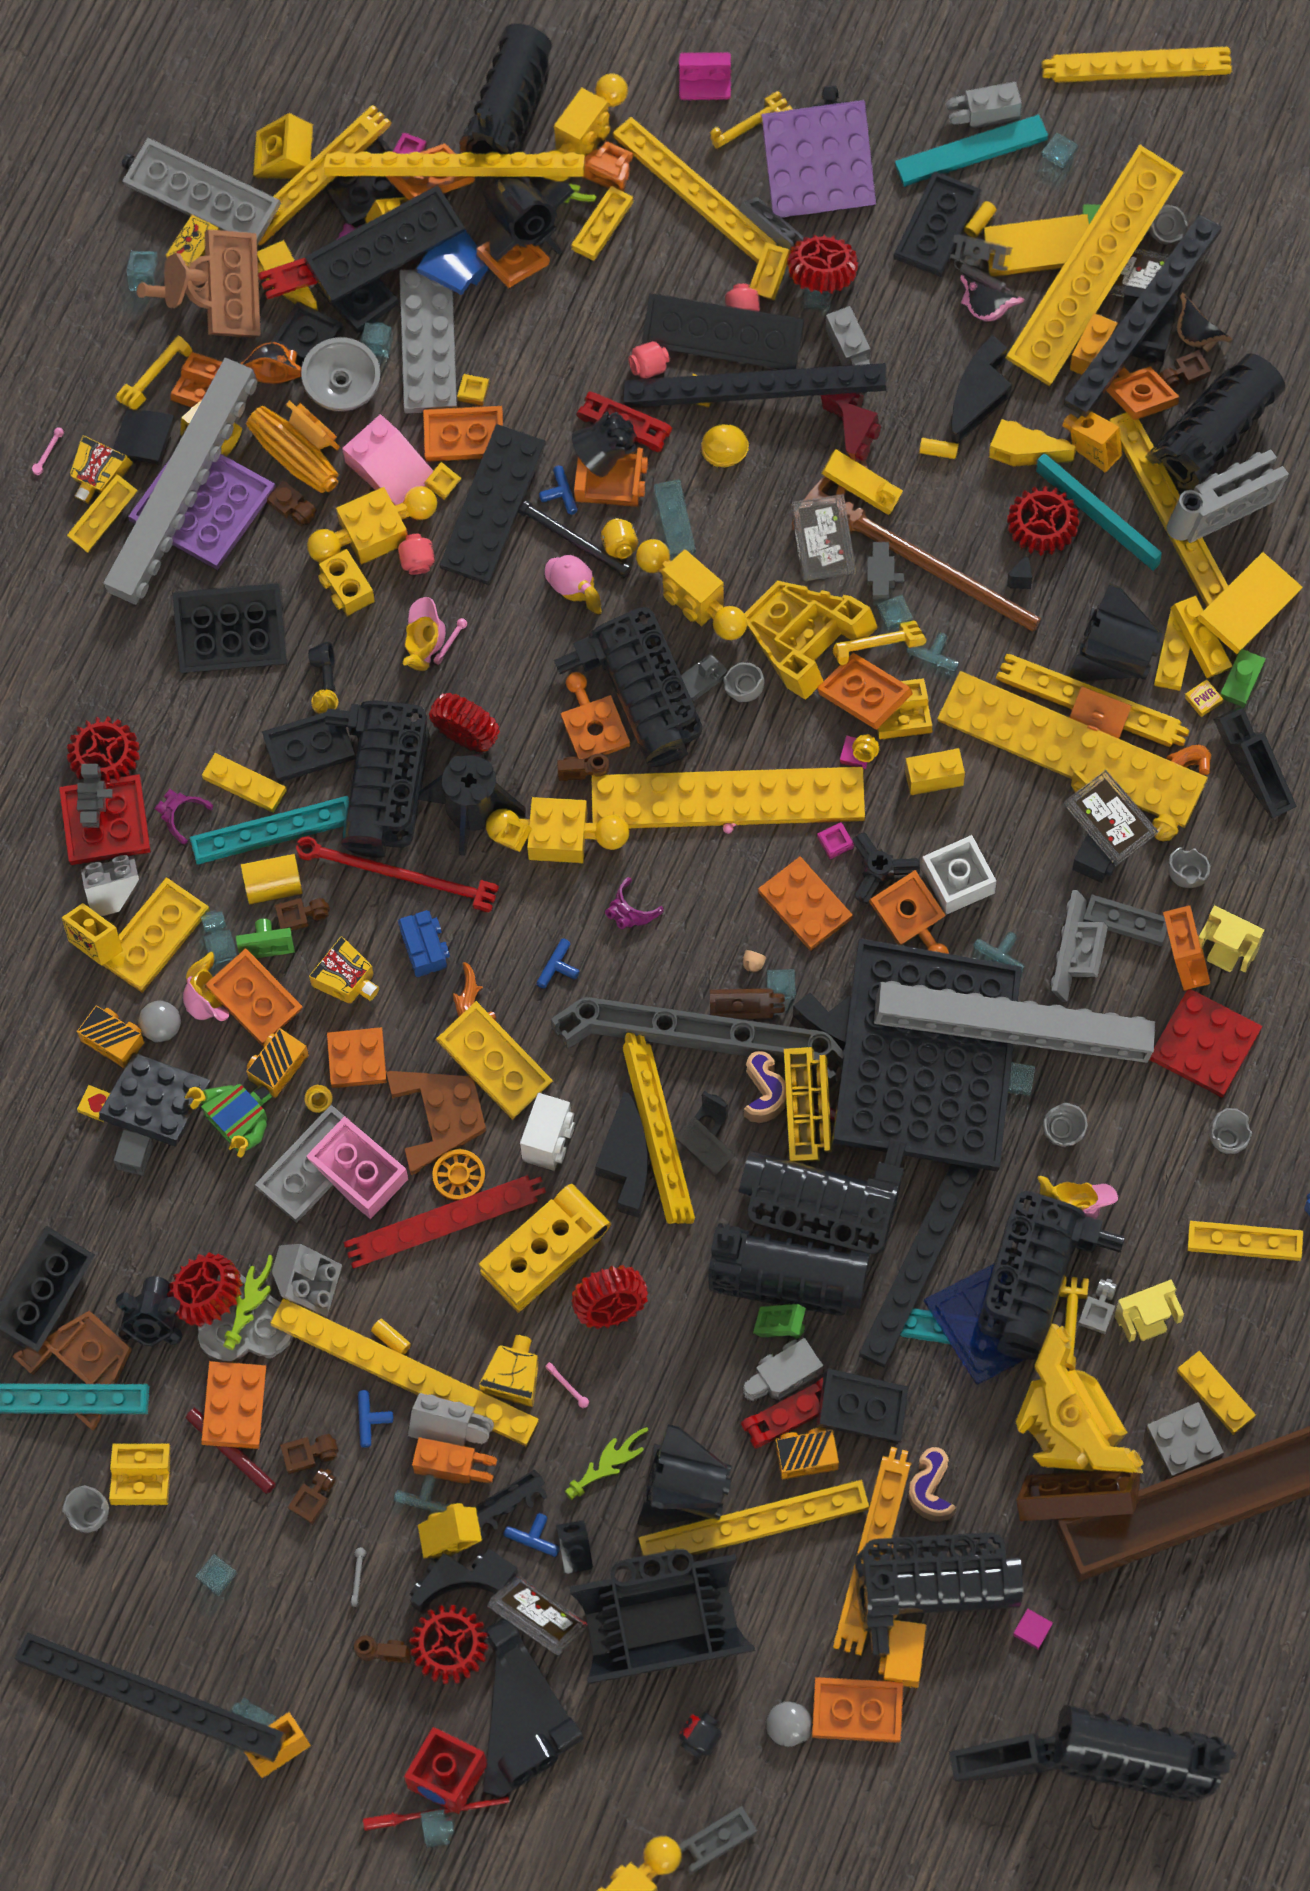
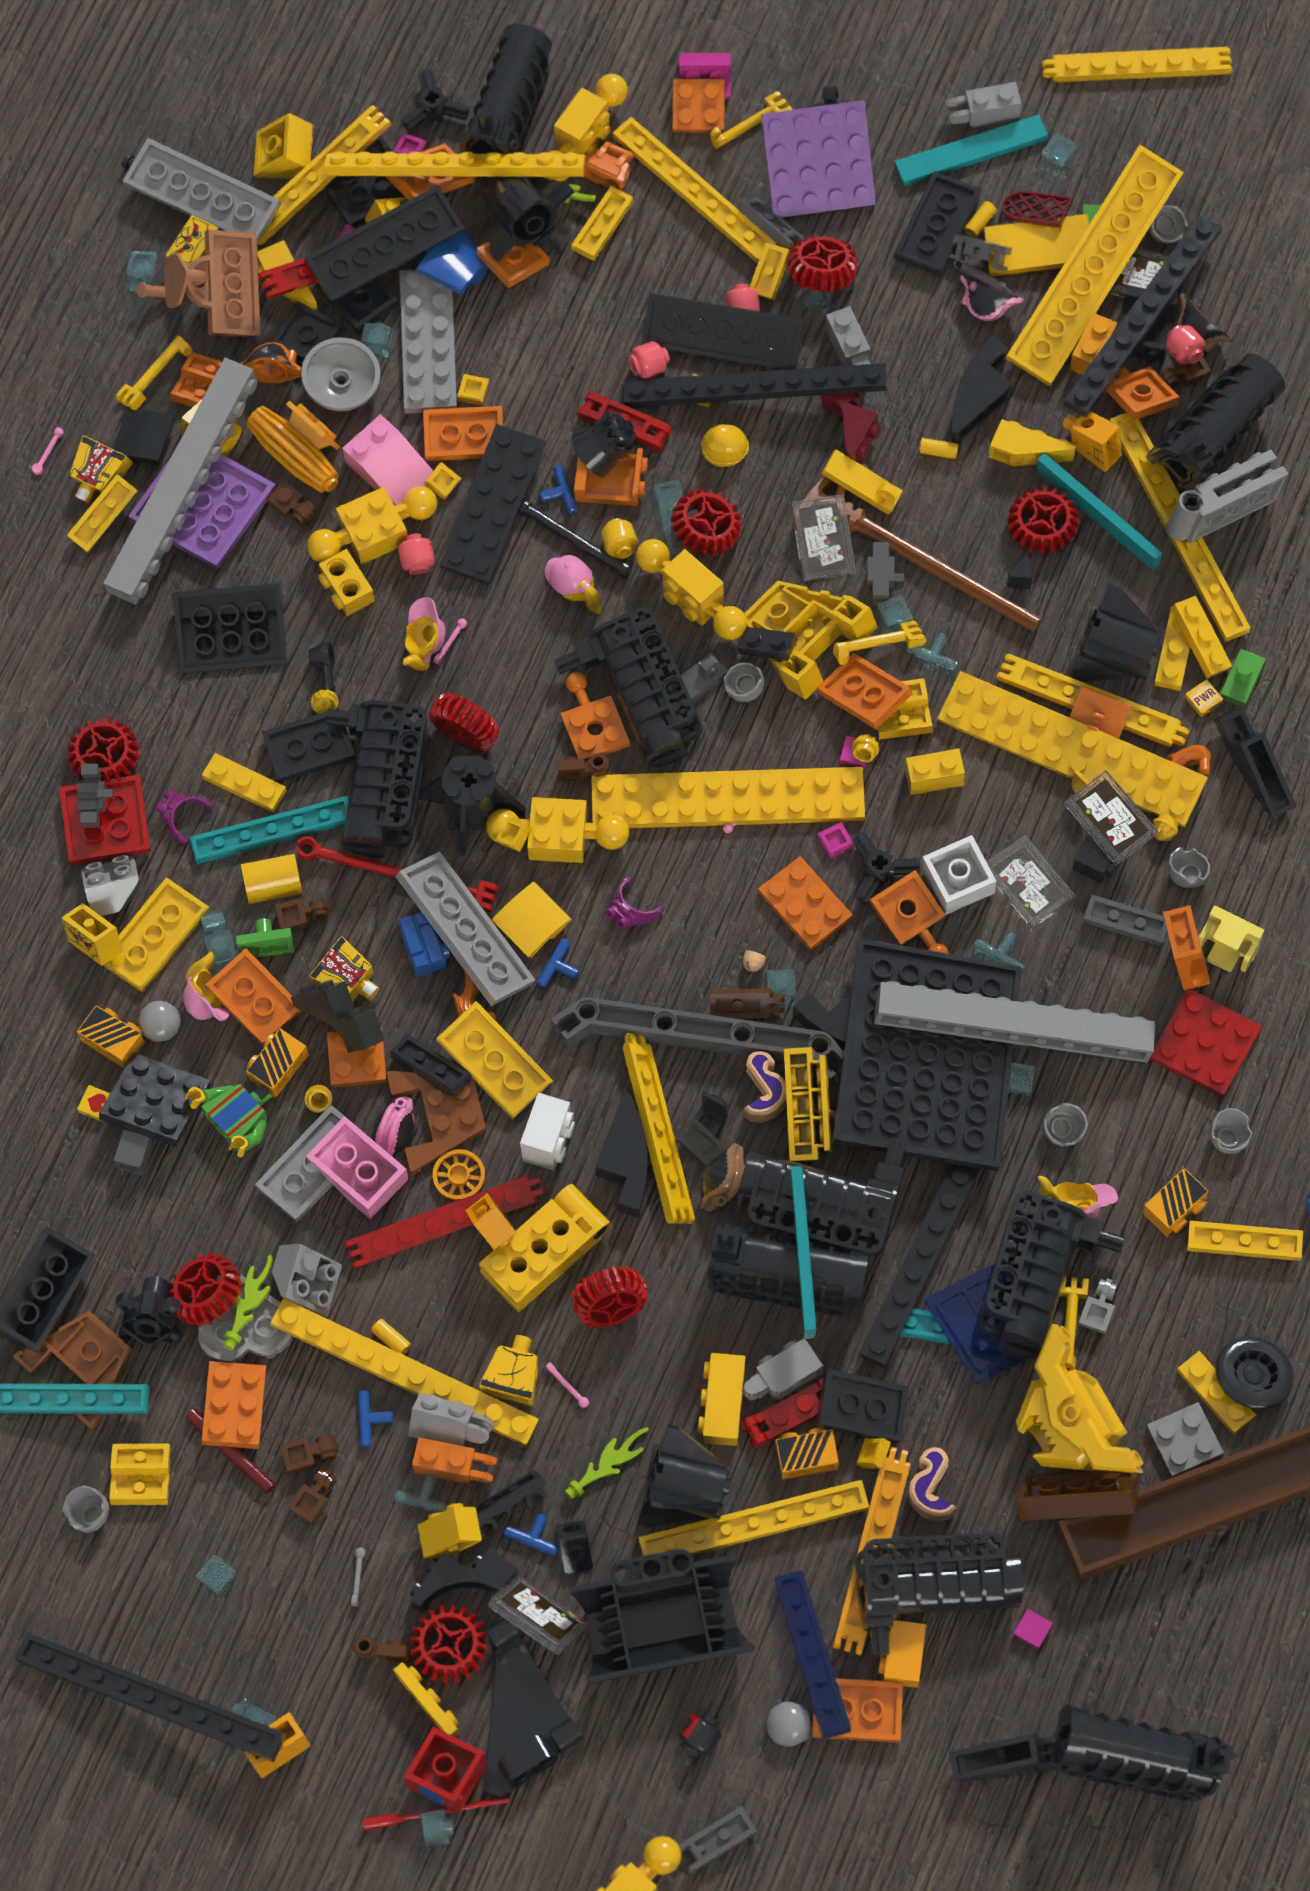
bright green tile [753,1304,806,1339] -> none
light grey bracket [1051,890,1108,1002] -> none
light yellow panel [1115,1280,1184,1342] -> none
yellow tile [1197,552,1303,654] -> none
none -> pearl dark grey arch [291,979,385,1053]
none -> bright pink hat [373,1096,415,1157]
none -> black tile [390,1034,472,1098]
none -> yellow plate [393,1662,459,1738]
none -> light grey plate [396,852,535,1006]
none -> black bush [401,69,470,131]
none -> light orange brick [465,1193,516,1250]
none -> yellow slope [492,882,572,958]
none -> red gear [670,487,742,558]
none -> orange plate [673,79,725,132]
none -> yellow brick [698,1353,745,1446]
none -> medium nougat hat [701,1143,745,1212]
none -> black plate [737,627,797,661]
none -> clear blue plate [774,1570,851,1739]
none -> teal tile [790,1166,816,1339]
none -> yellow tile [856,1438,891,1469]
none -> clear tile [986,835,1076,929]
none -> dark red window [1002,191,1073,228]
none -> brick [1142,1168,1208,1237]
none -> coral head [1166,325,1205,365]
none -> black wheel [1216,1337,1294,1409]

